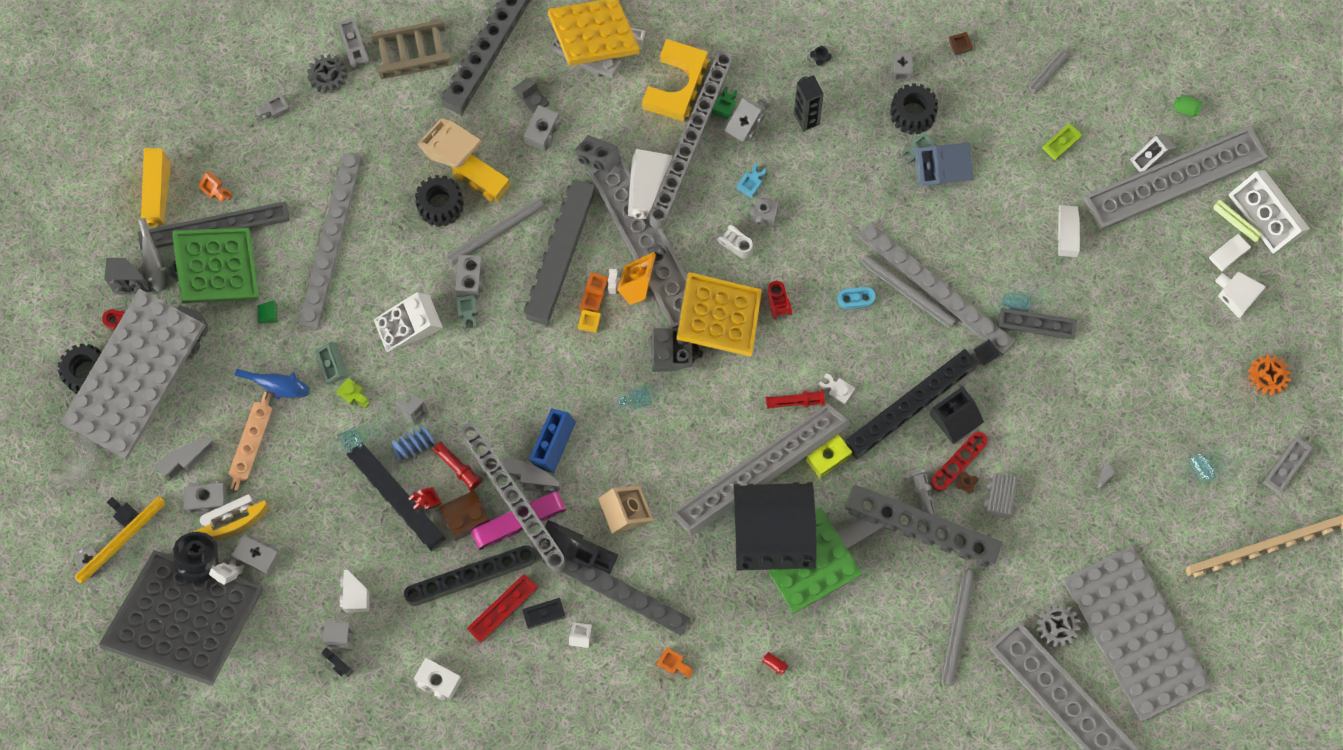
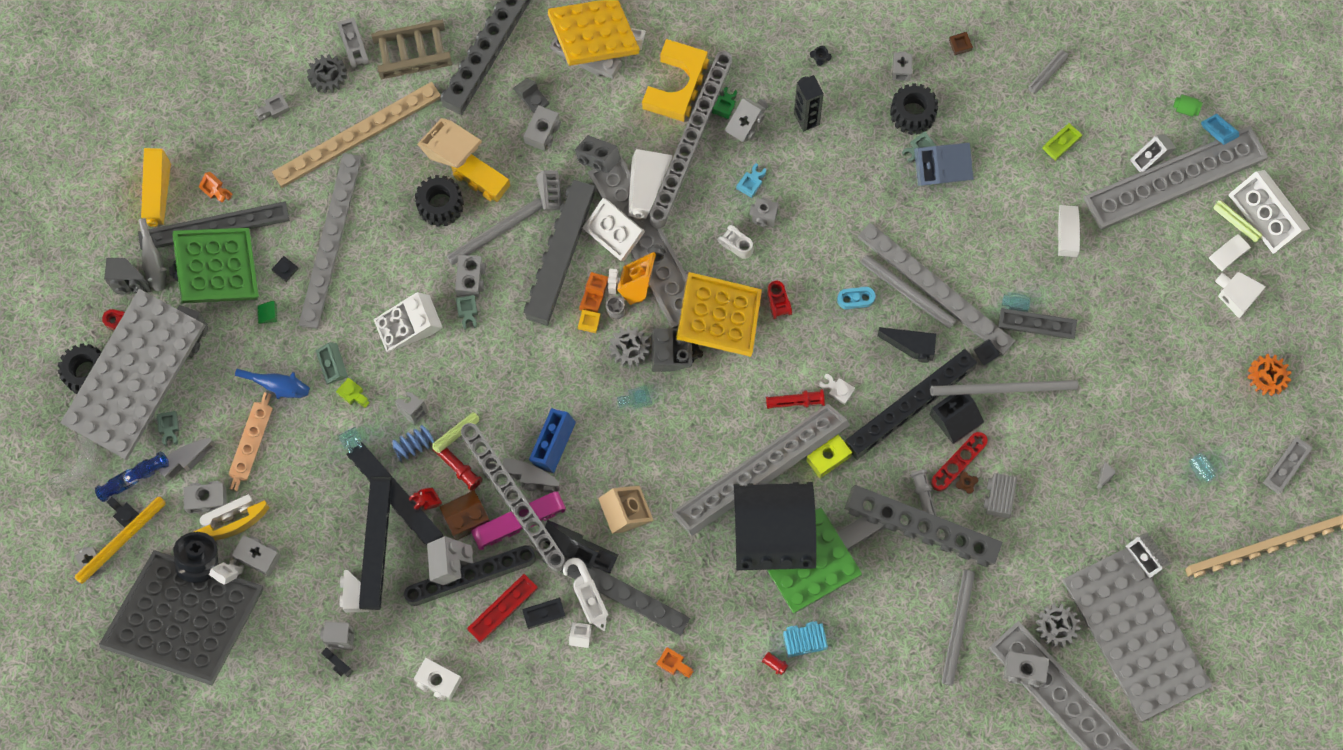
none -> clear blue piece [95,451,169,502]
none -> sand green plate [157,411,180,447]
none -> black plate [271,256,299,282]
none -> tan plate [272,82,441,188]
none -> black beam [359,476,392,610]
none -> light grey brick [427,537,473,585]
none -> yellowish green axle [432,412,479,453]
none -> light grey slope [536,170,561,210]
none -> white plate [563,558,608,631]
none -> white plate [582,198,645,262]
none -> light grey wheel [606,296,625,320]
none -> light grey gear [609,326,650,368]
none -> medium azure brick [783,621,828,658]
none -> black slope [877,327,936,363]
none -> light grey piece [930,380,1078,396]
none -> light grey brick [1003,651,1049,687]
none -> light grey brick [1125,532,1171,578]
none -> dark azure plate [1201,114,1239,145]

